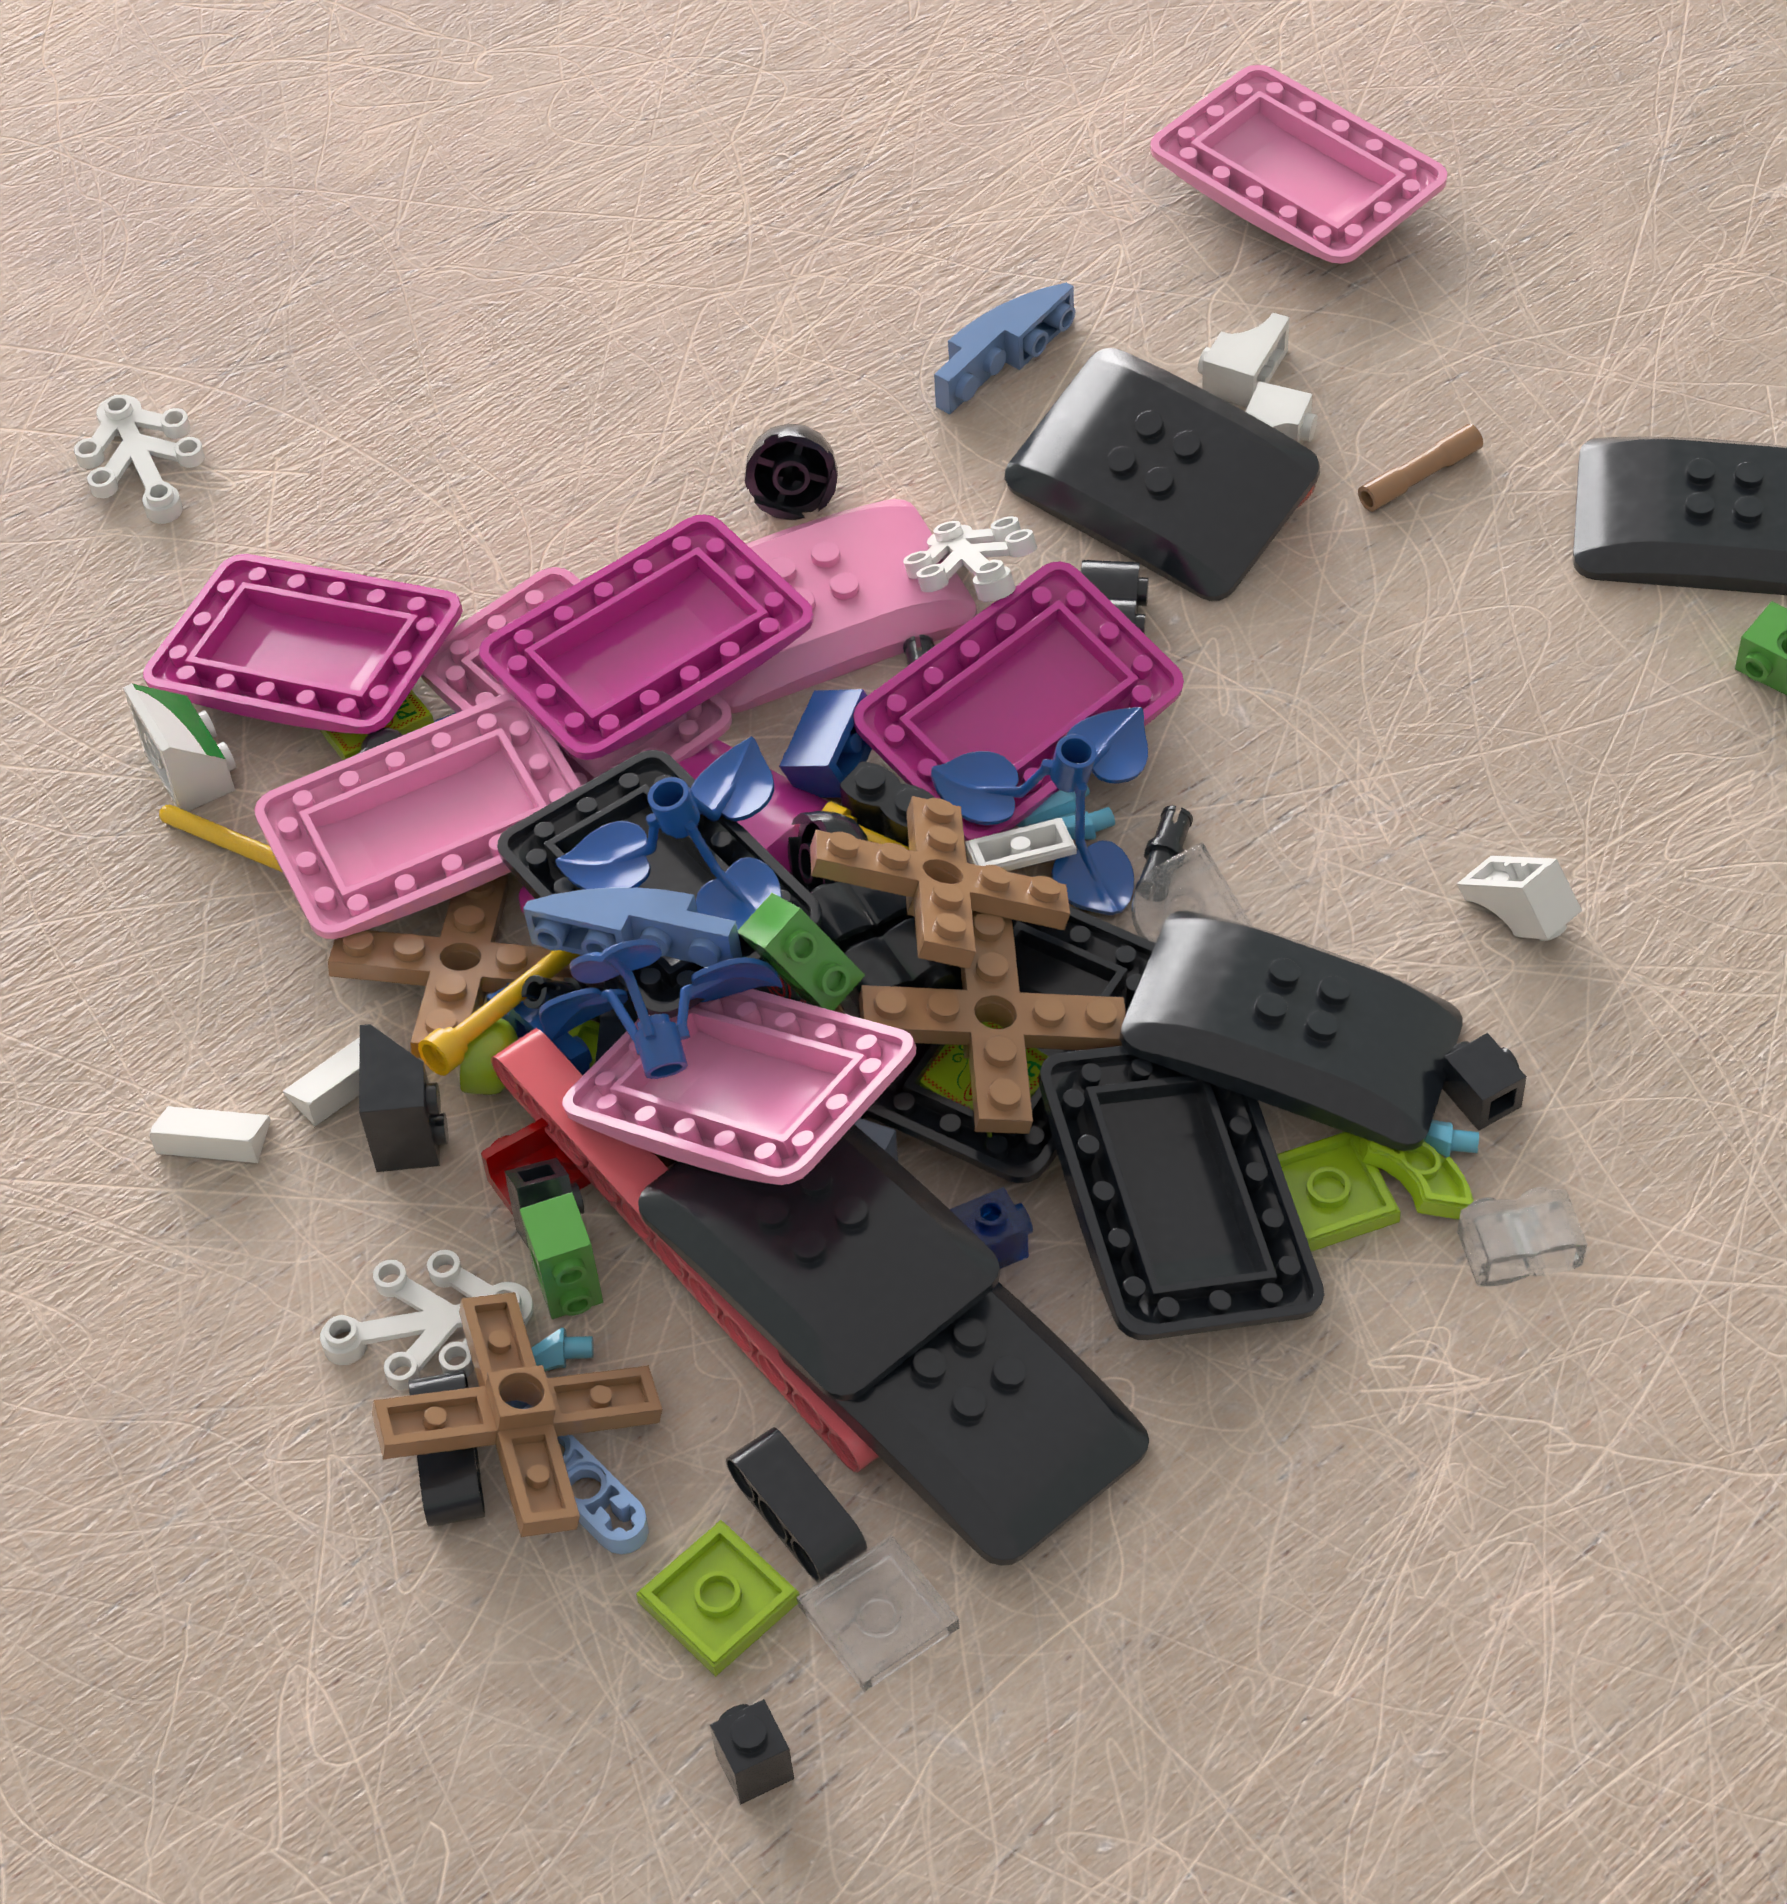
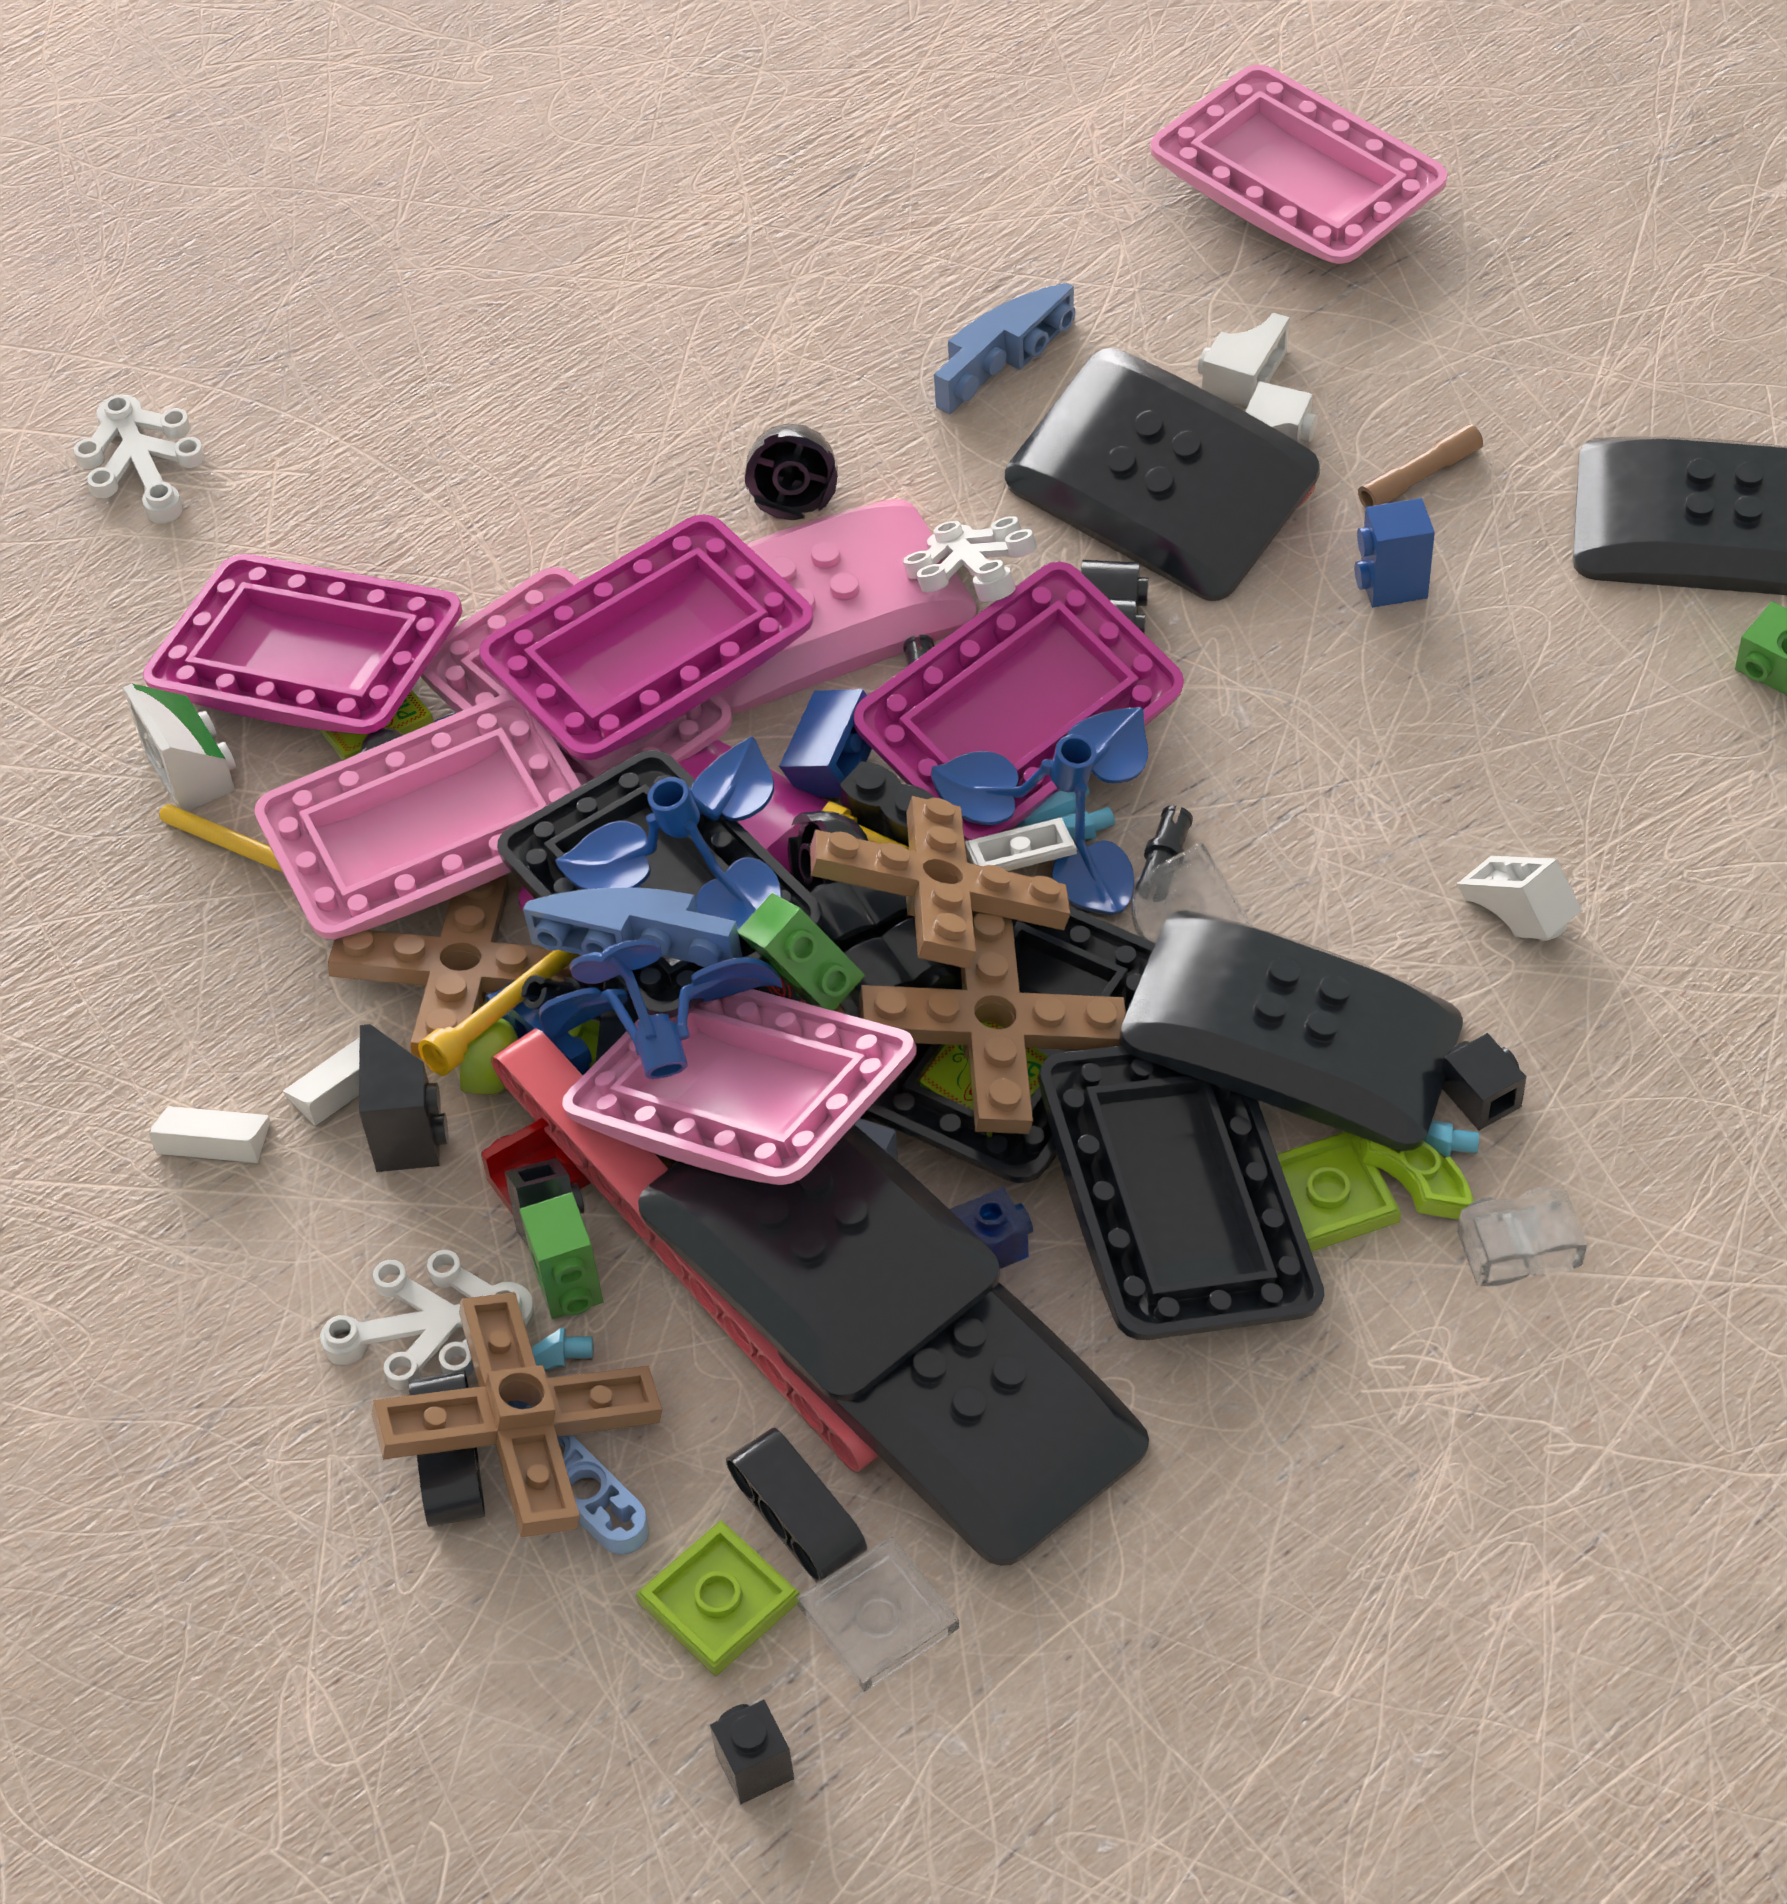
none -> blue brick [1354,498,1435,608]

